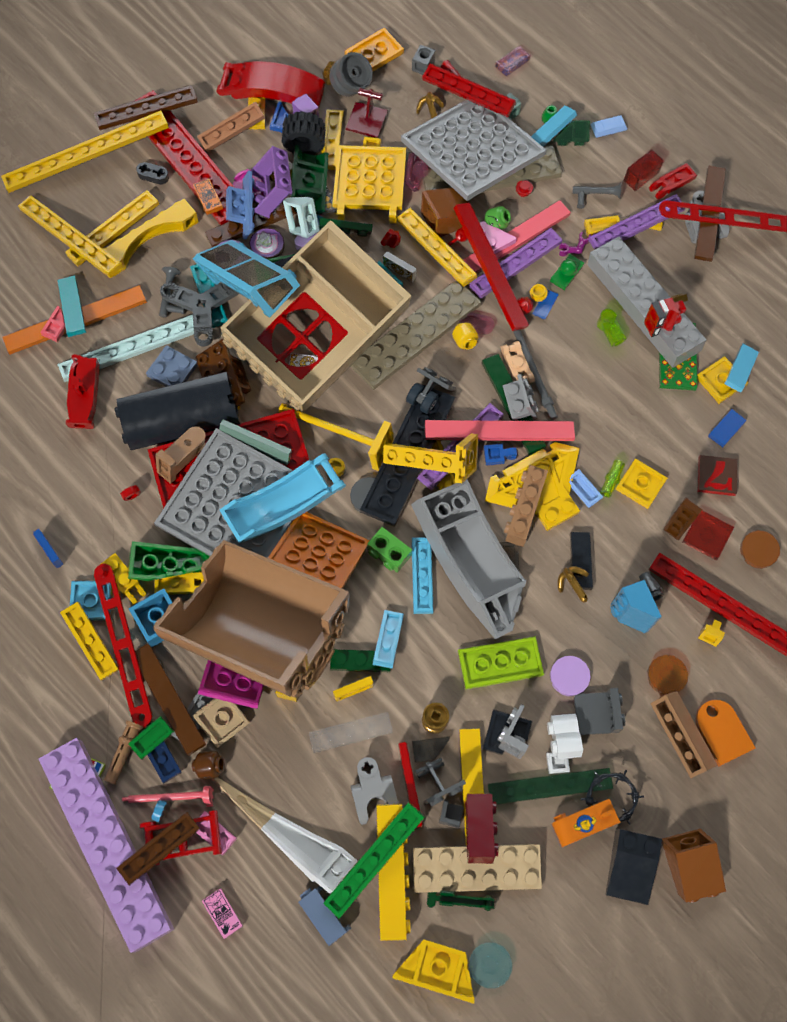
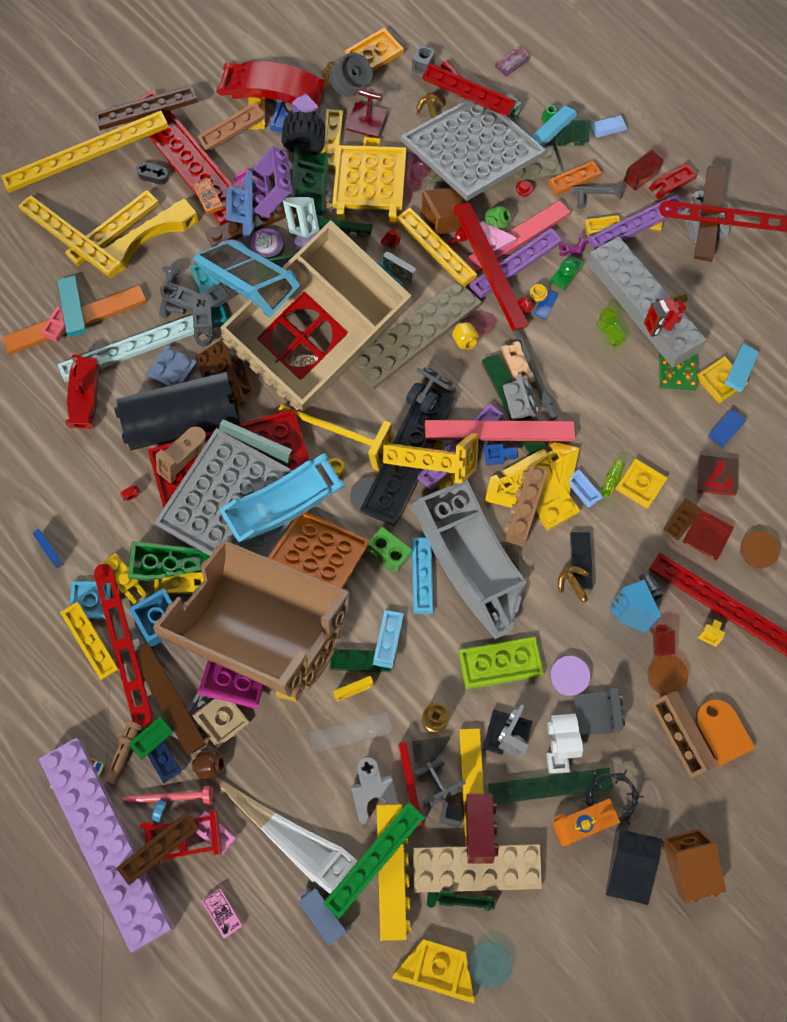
none -> orange tile [548,161,602,196]
none -> clear red bracket [650,624,675,656]

